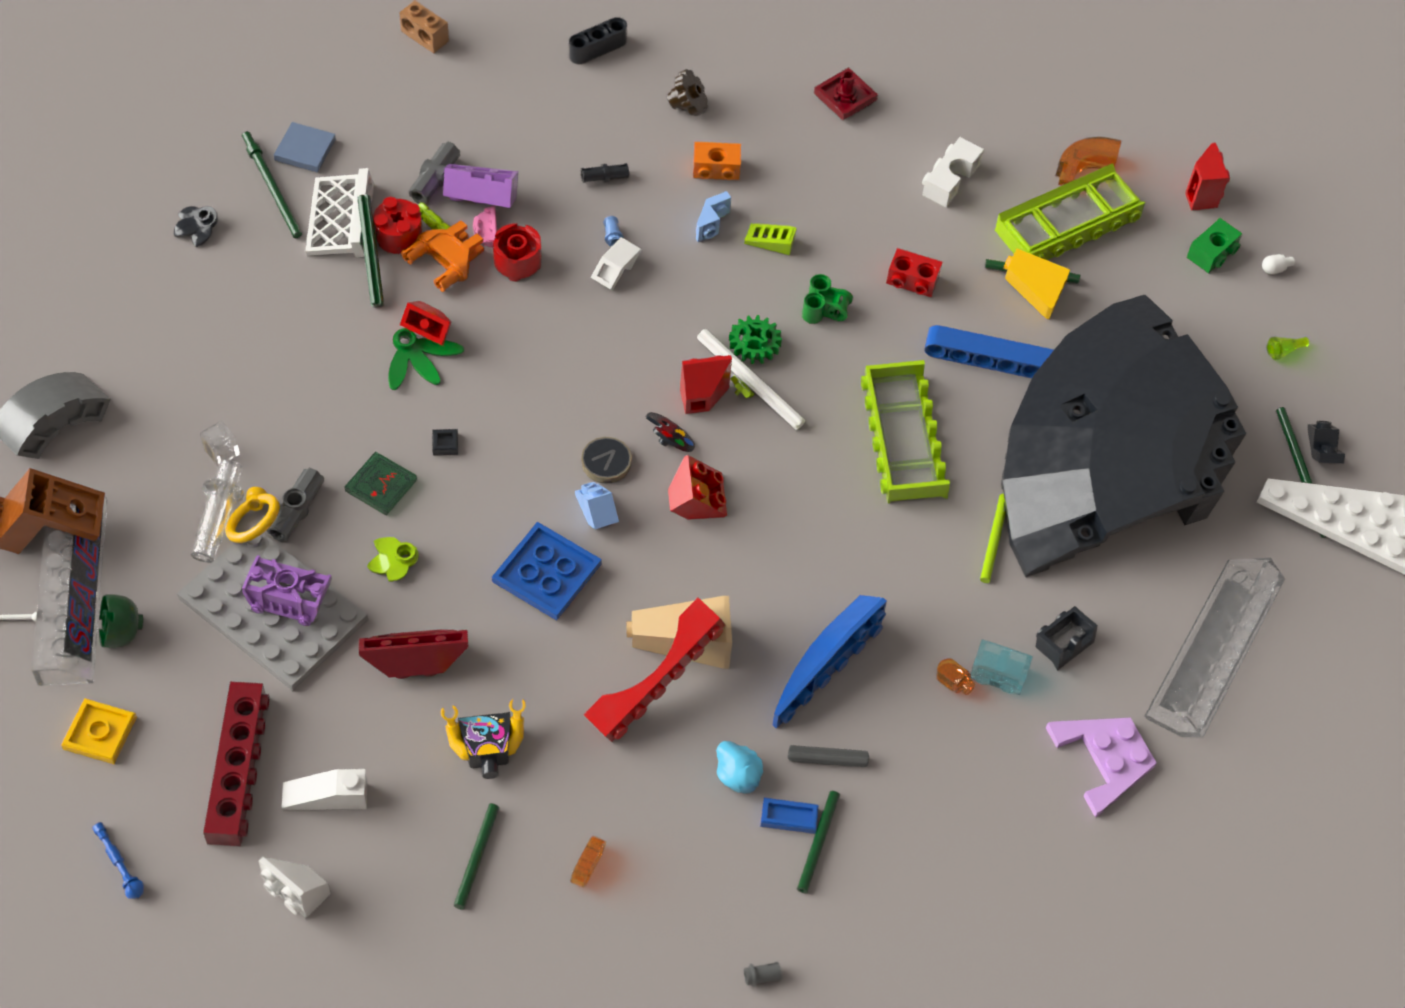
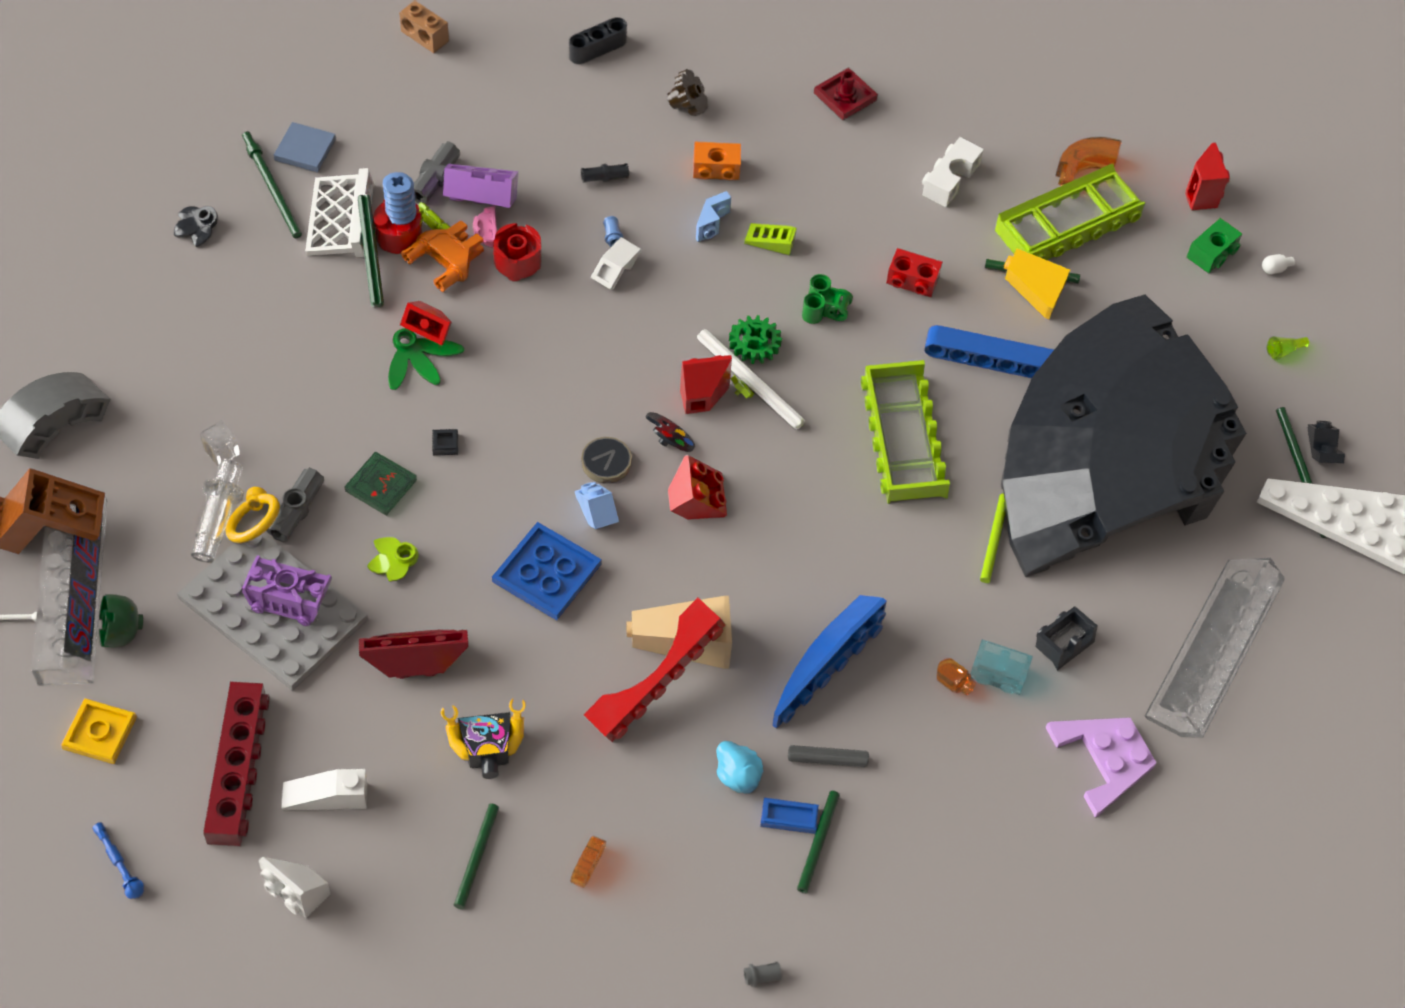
none -> medium blue piece [383,172,416,225]

